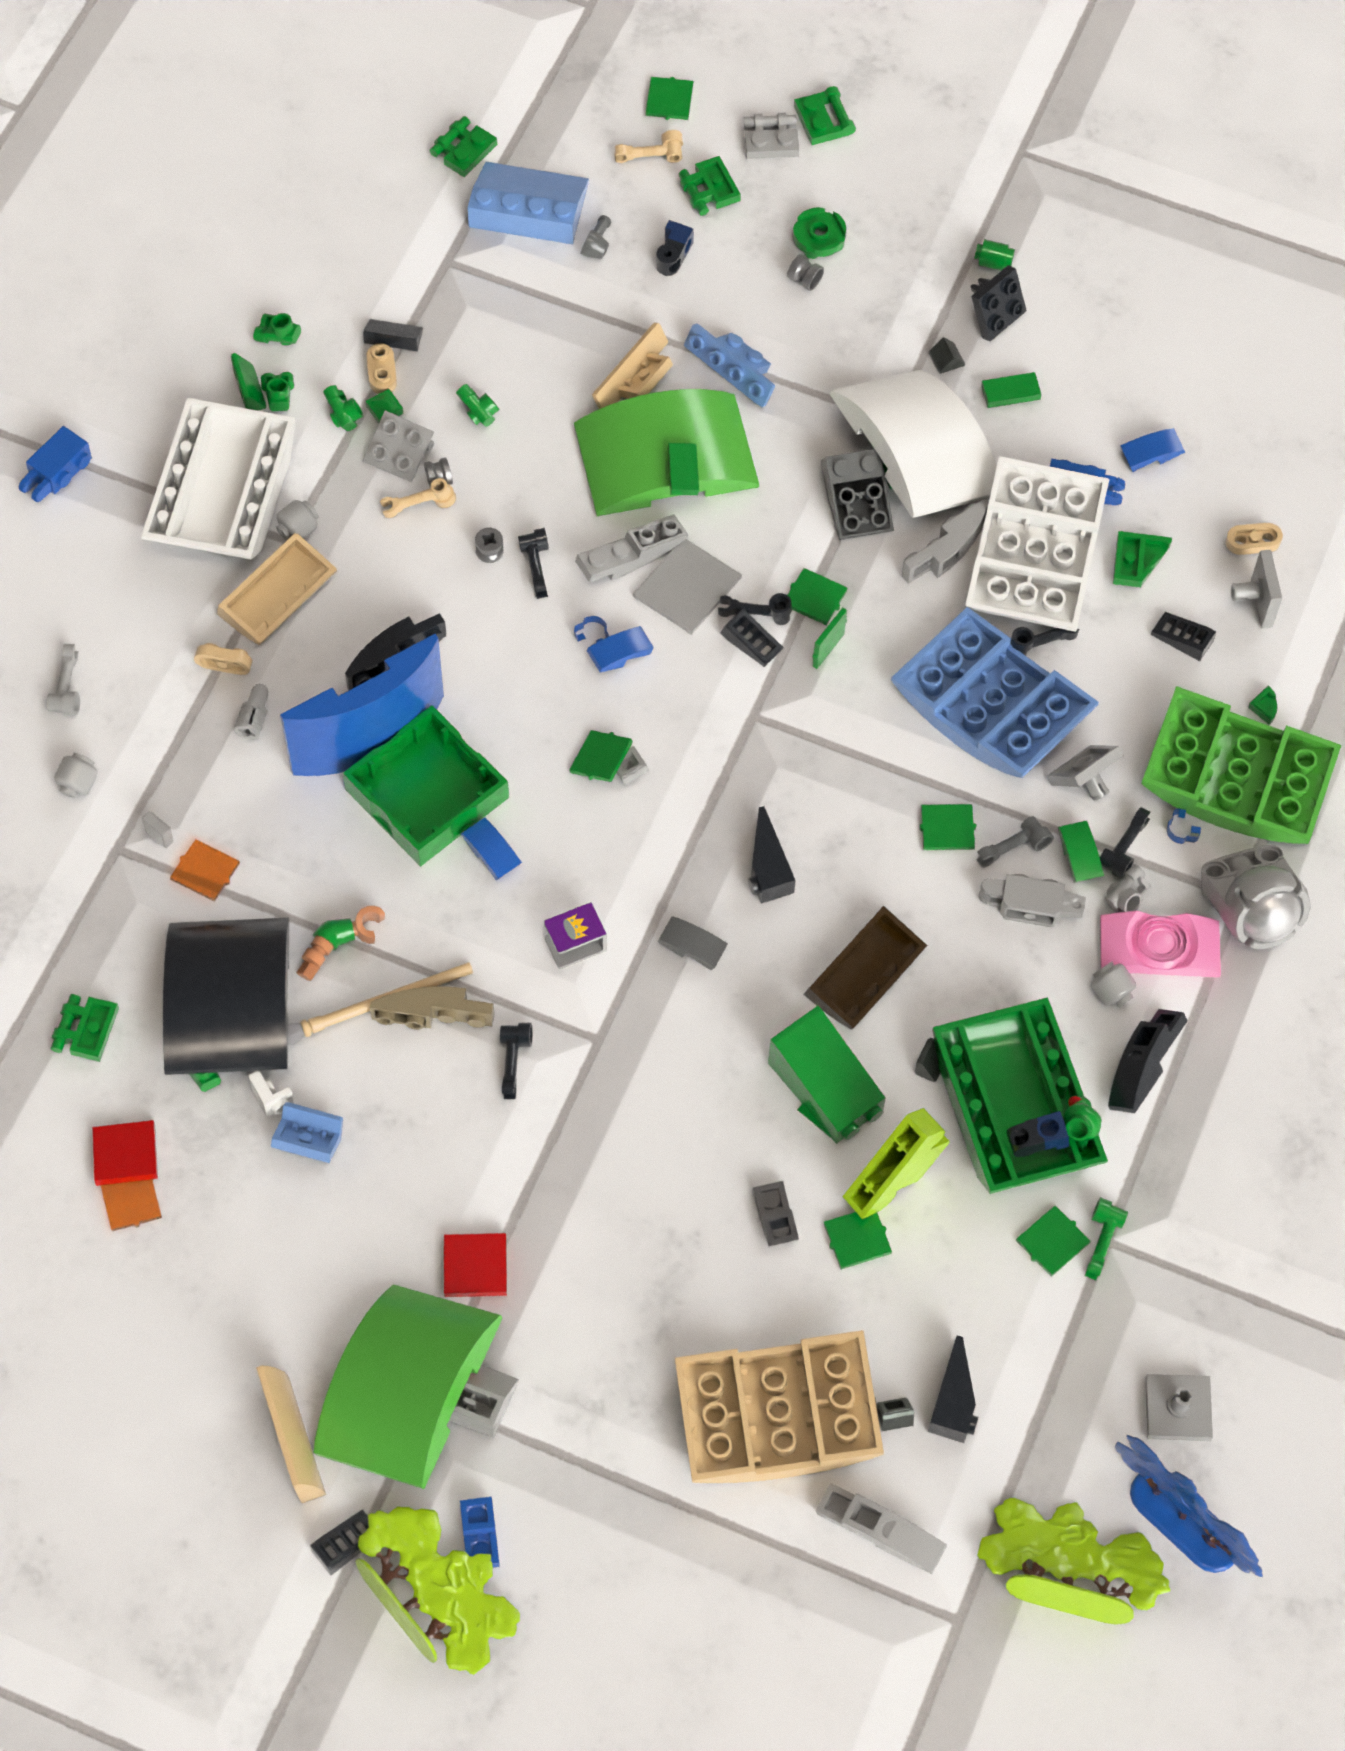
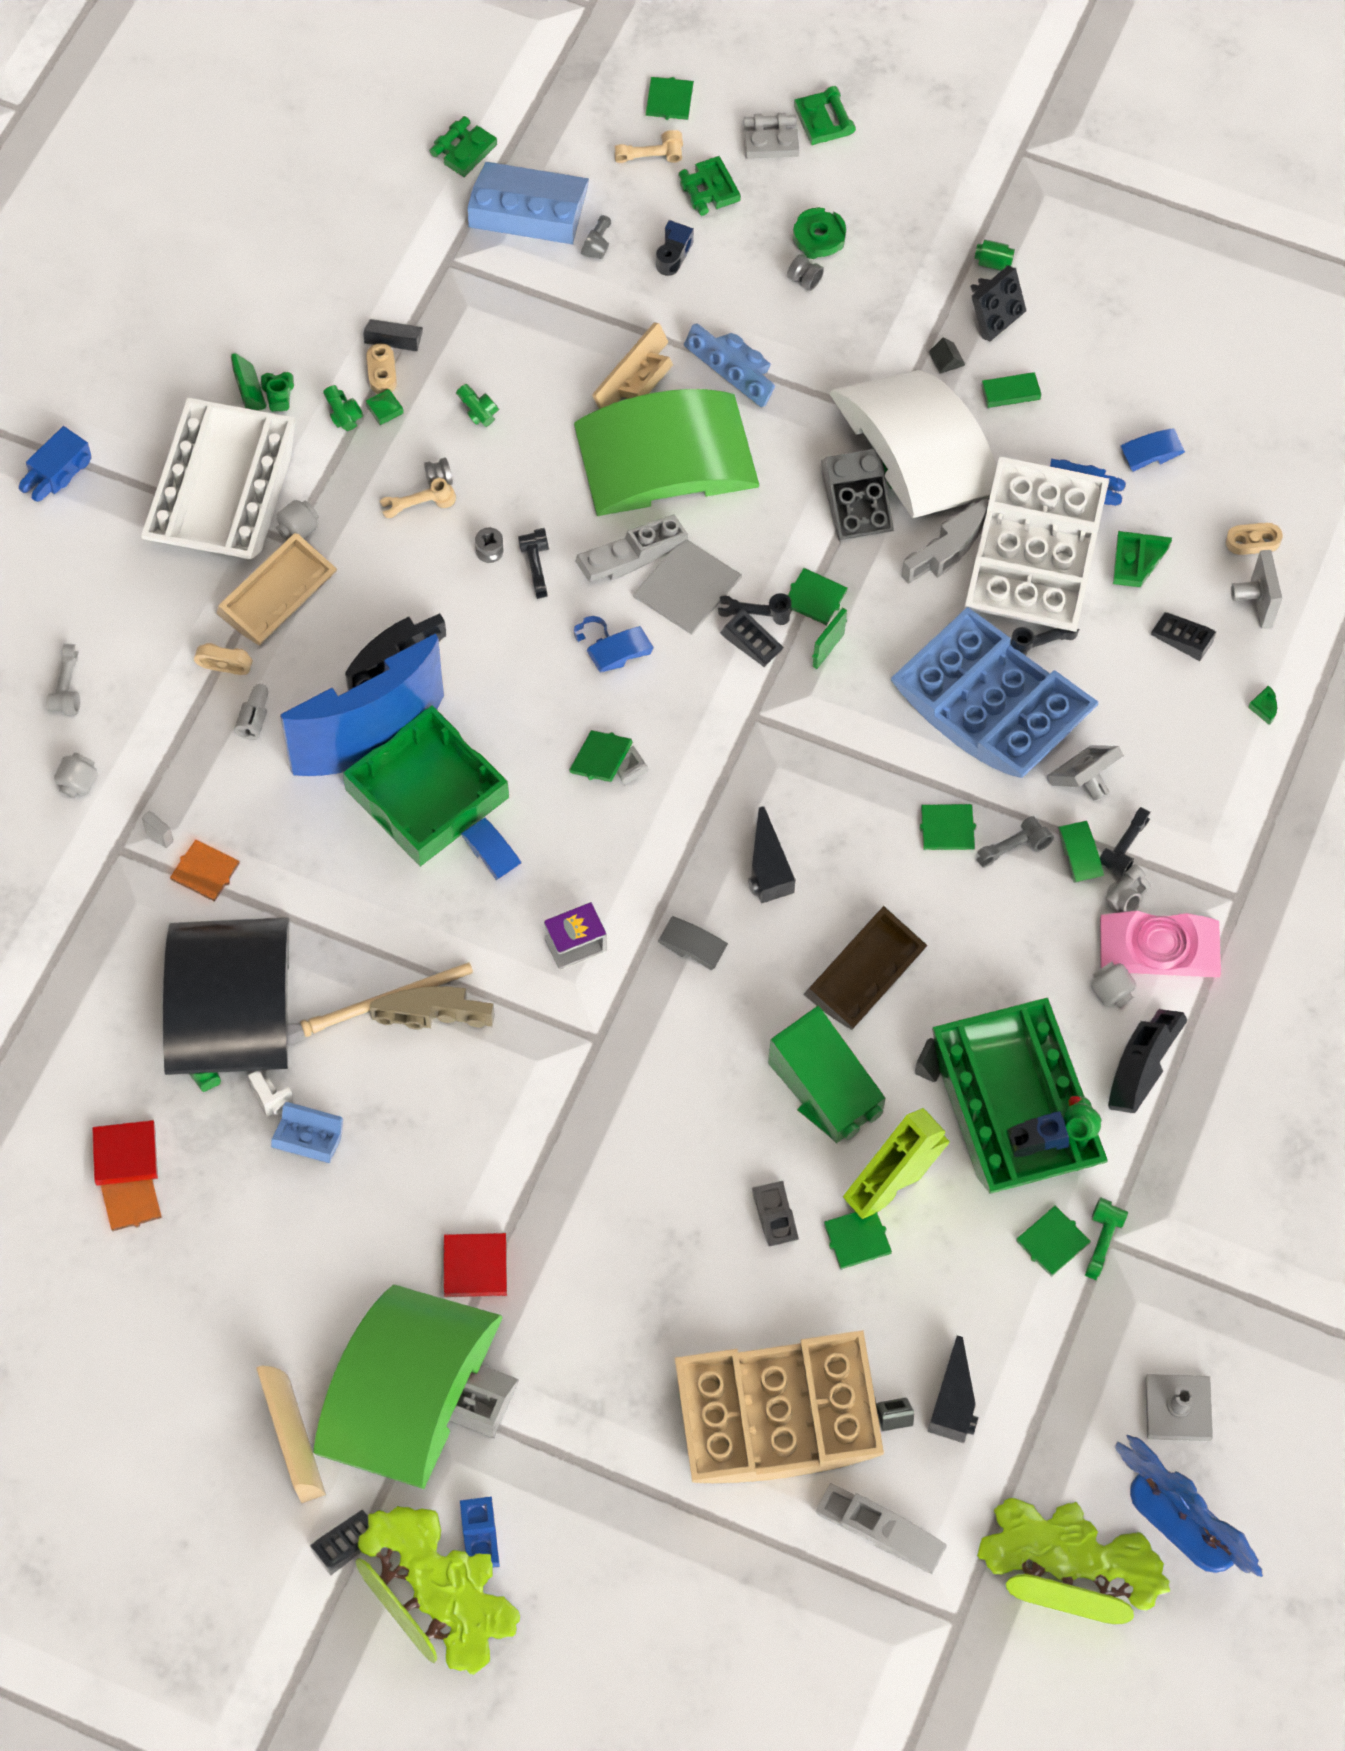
green plate [50,994,119,1062] -> none
green plate [253,313,301,346] -> none
nougat piece [296,906,385,981] -> none
light grey hinge [363,410,434,482] -> none
black brick [500,1023,533,1099] -> none
green tile [668,443,699,496] -> none
light grey hinge [979,874,1086,927] -> none
bright green slope [1141,686,1341,844] -> none
blue piece [1166,809,1201,844] -> none
light grey piece [1201,845,1311,949] -> none

